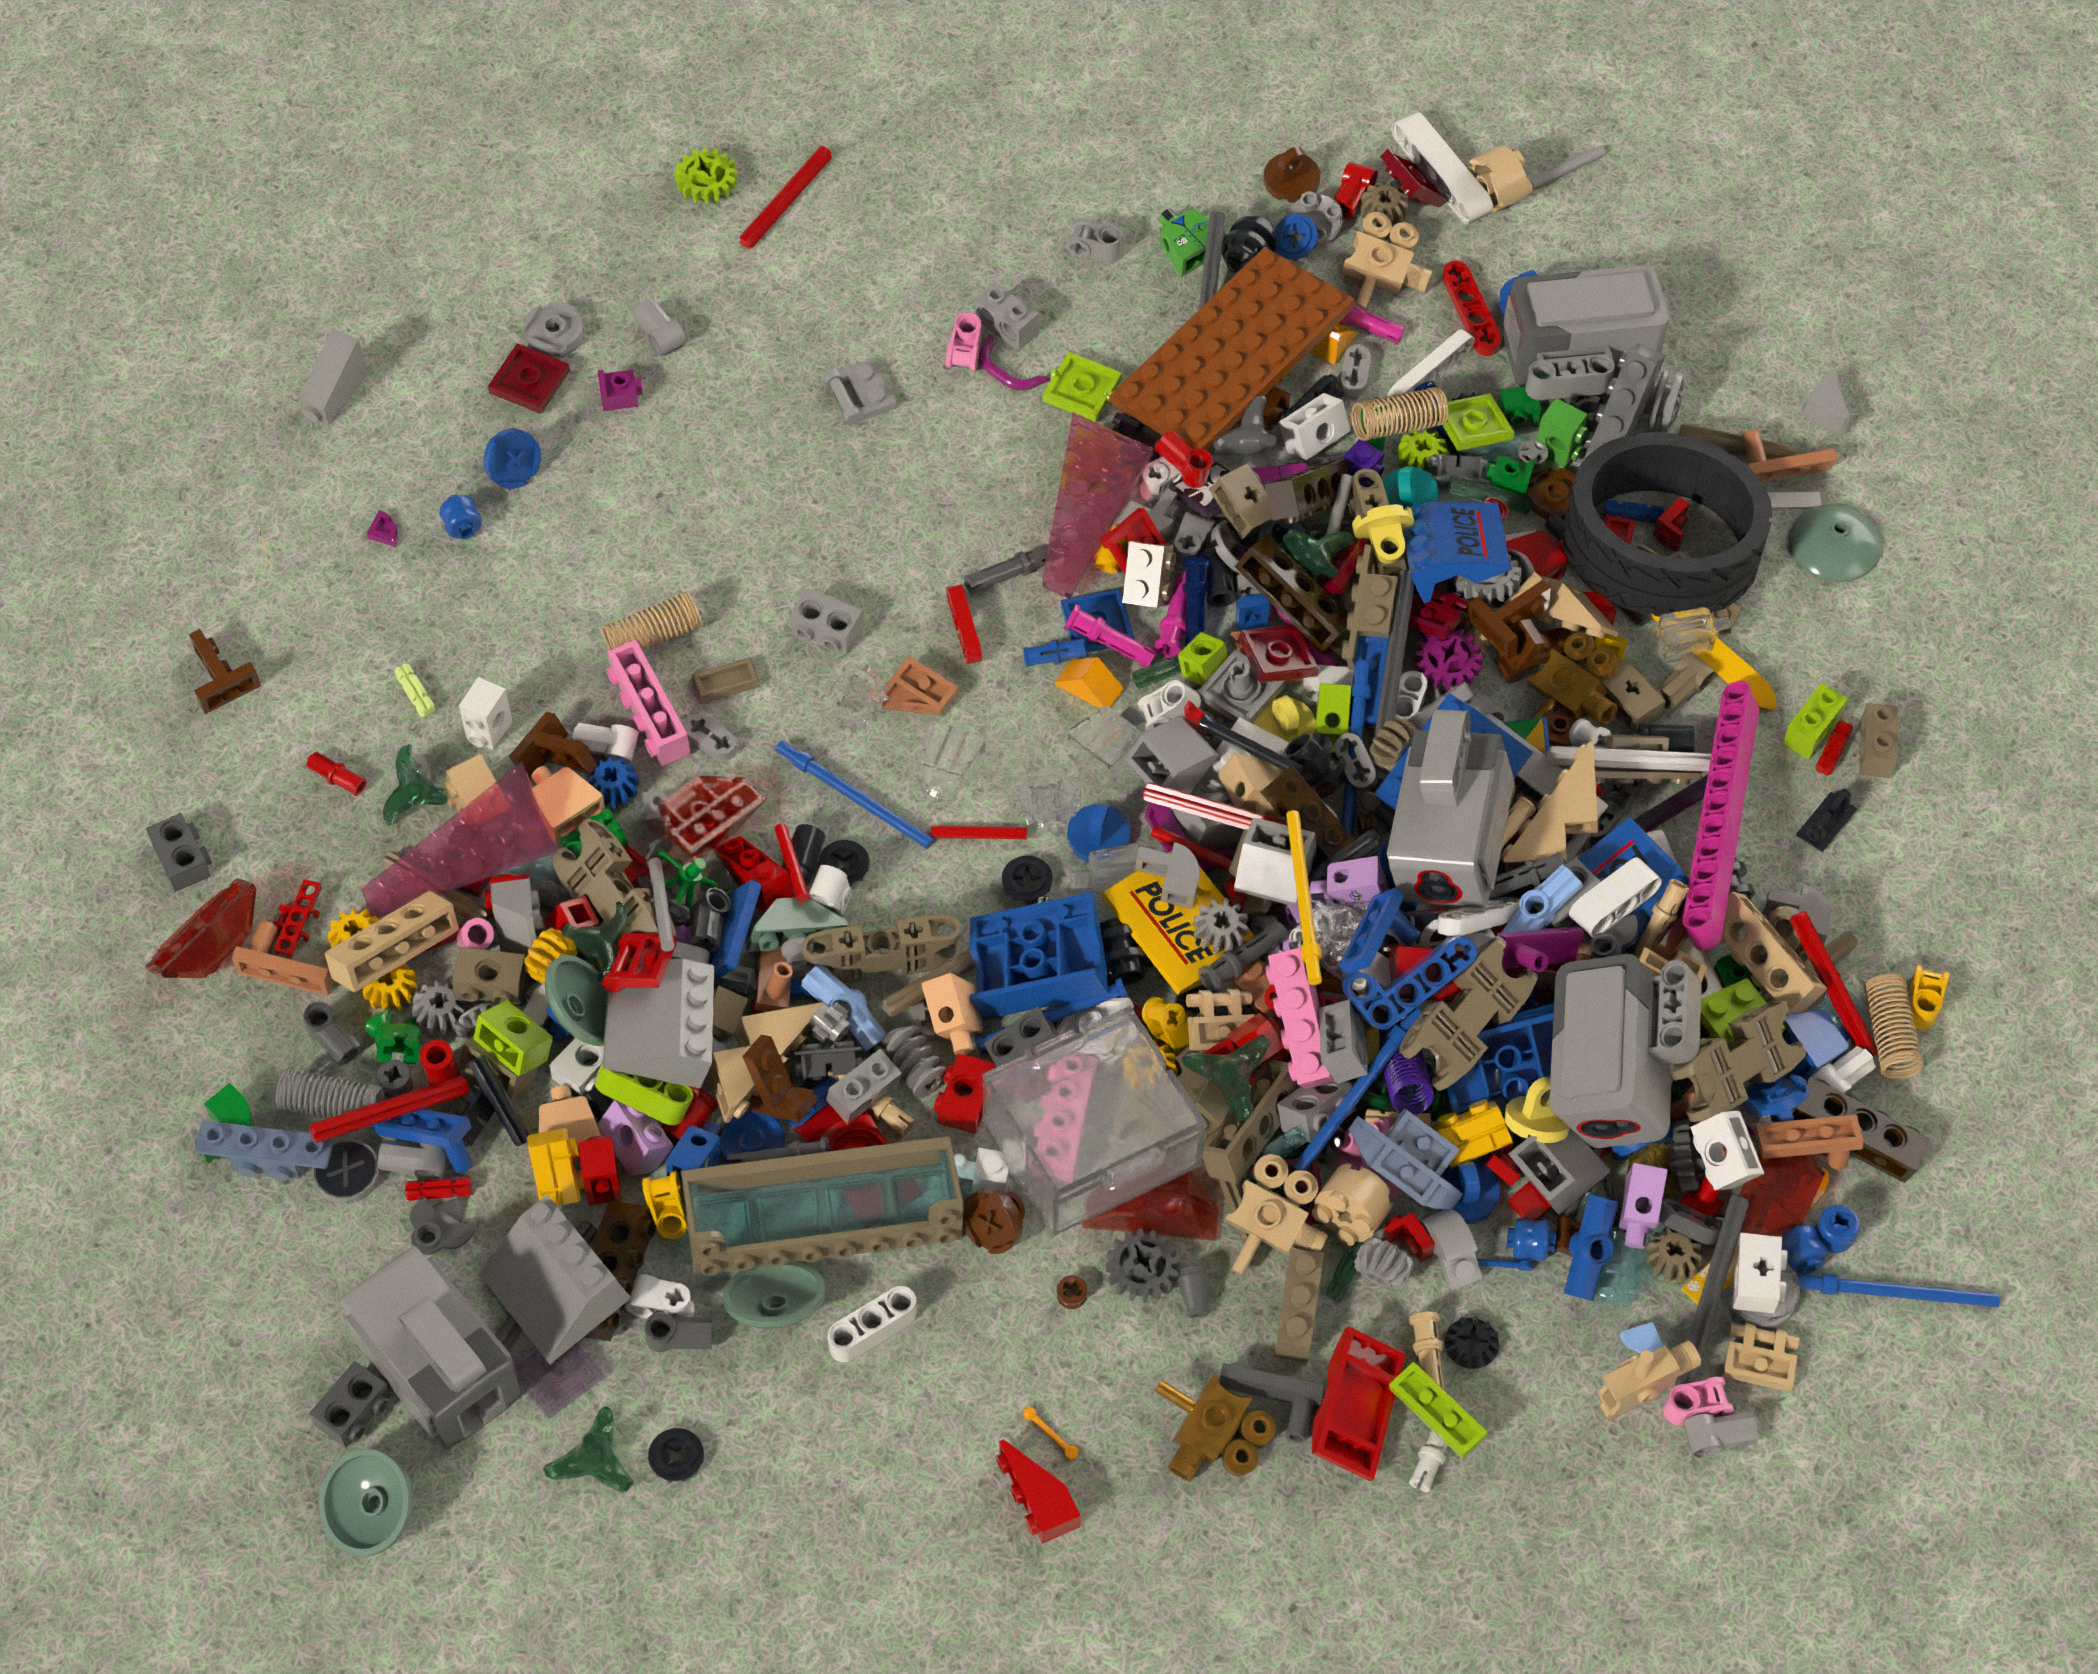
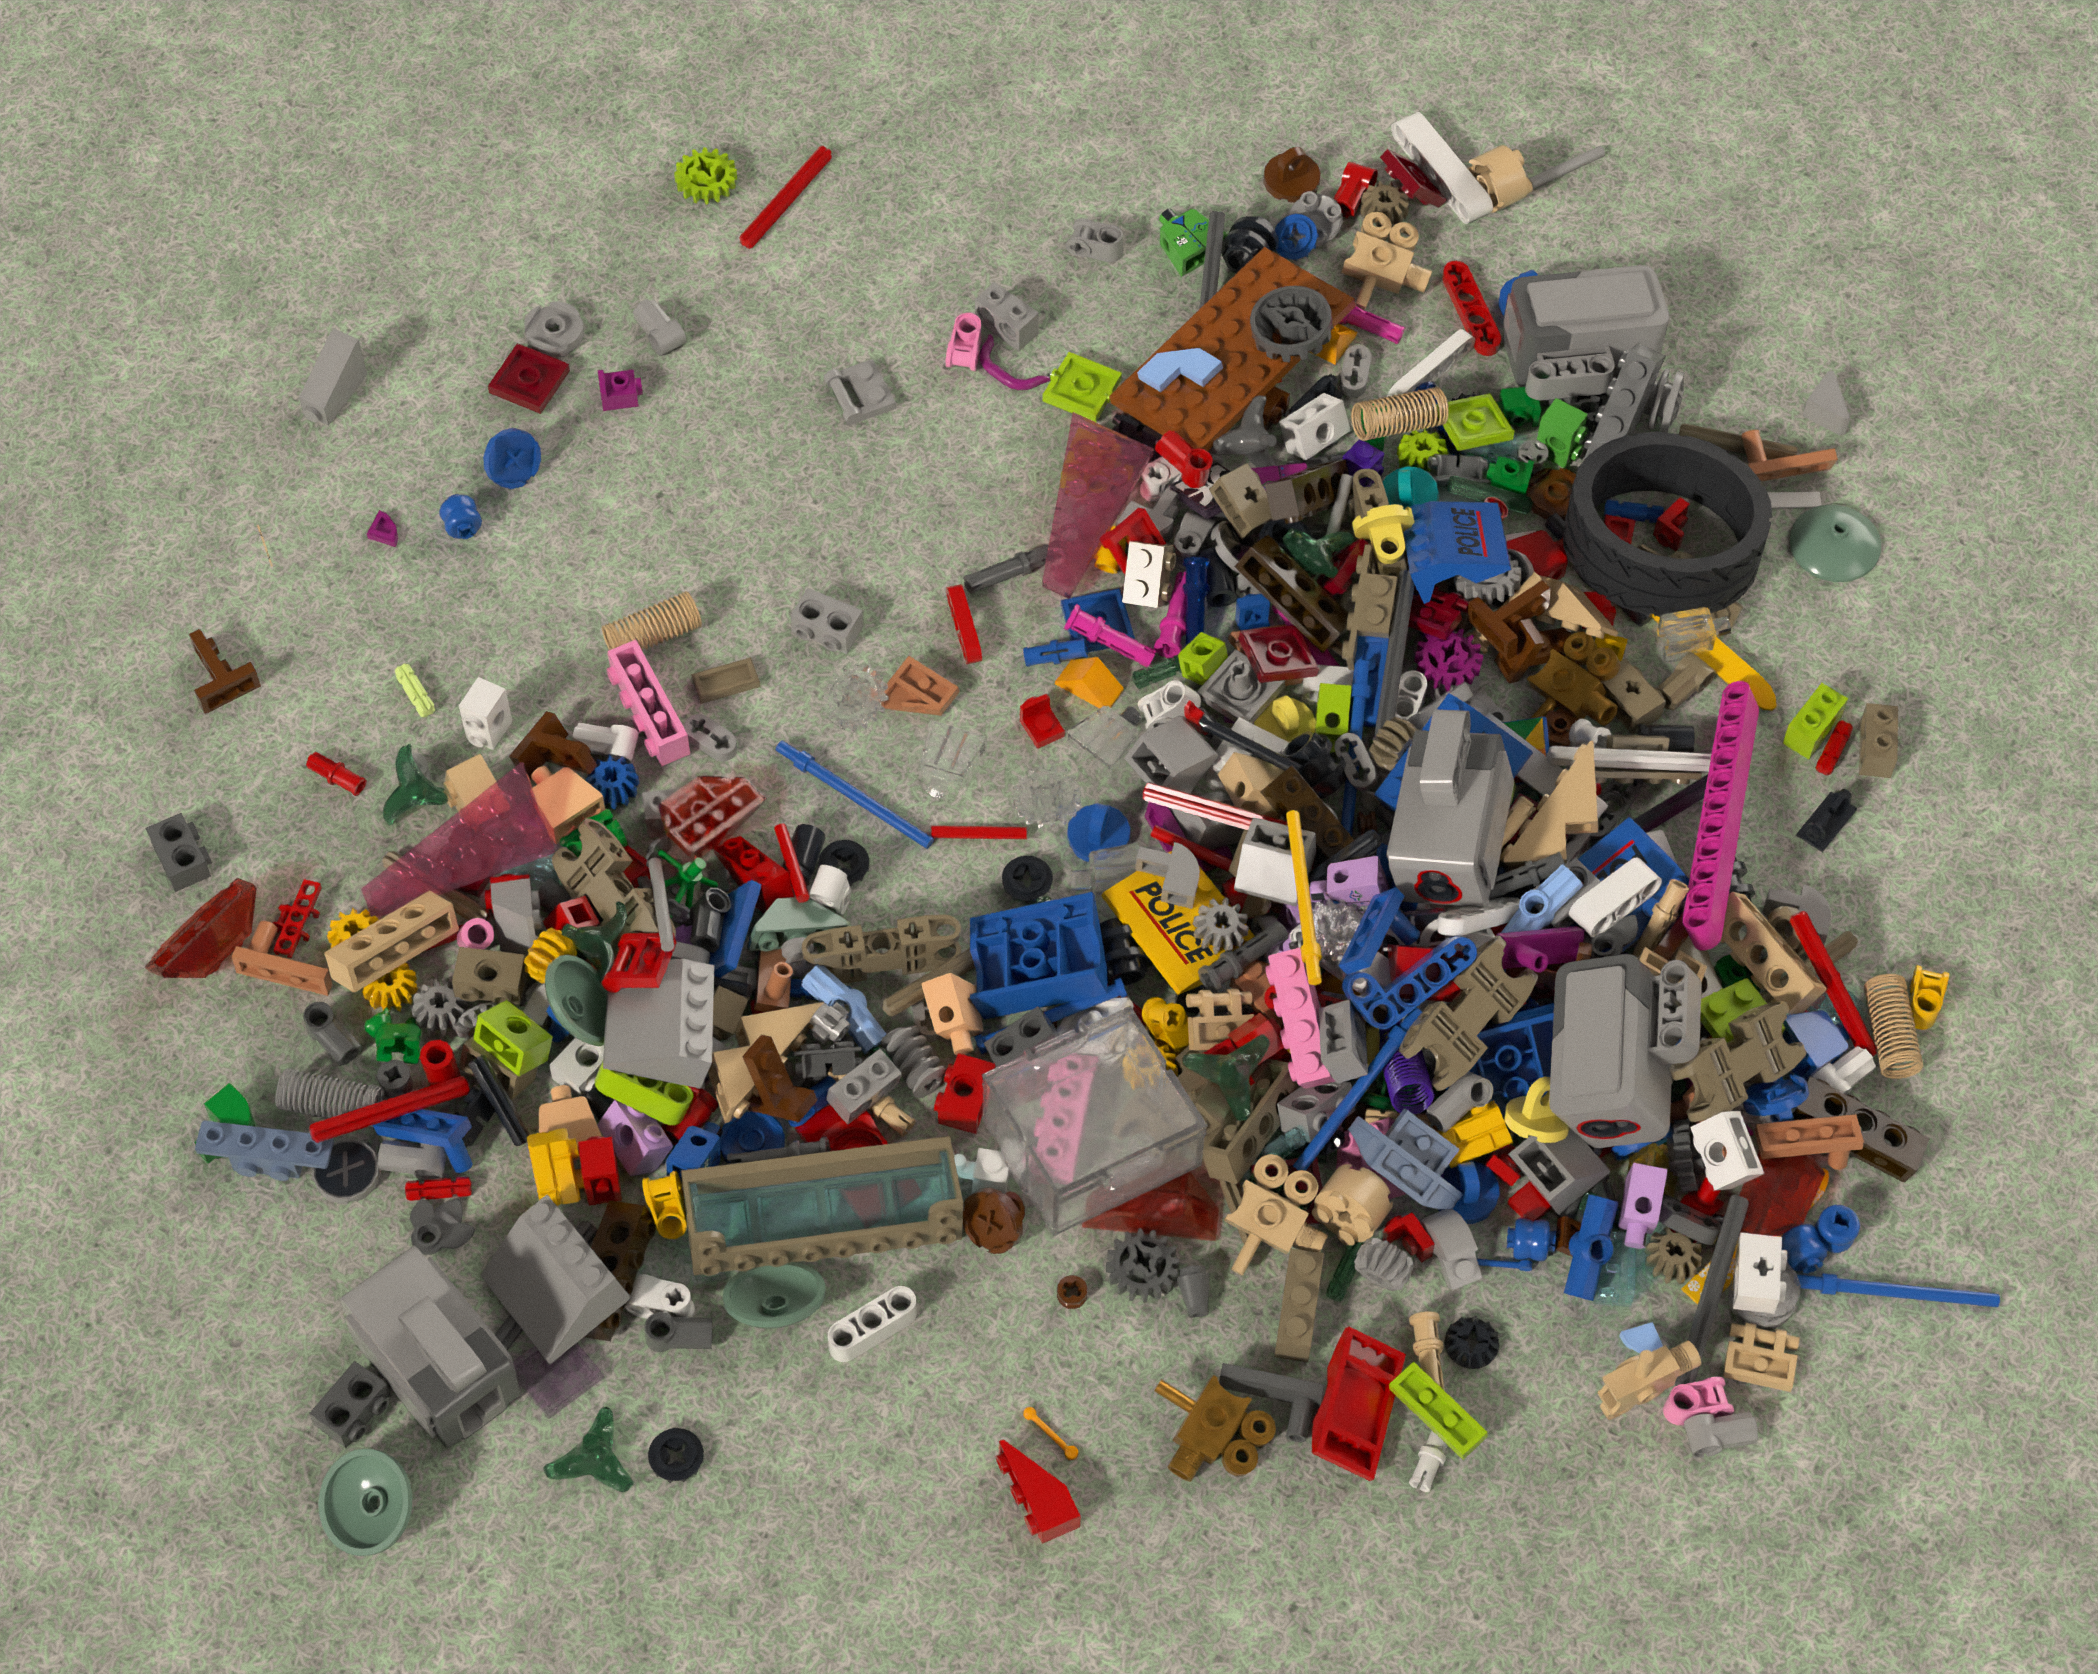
none -> red bracket [1020,694,1065,749]
none -> light blue tile [1137,348,1223,392]
none -> dark grey gear [1250,286,1333,363]
none -> light grey piece [1425,1071,1493,1133]

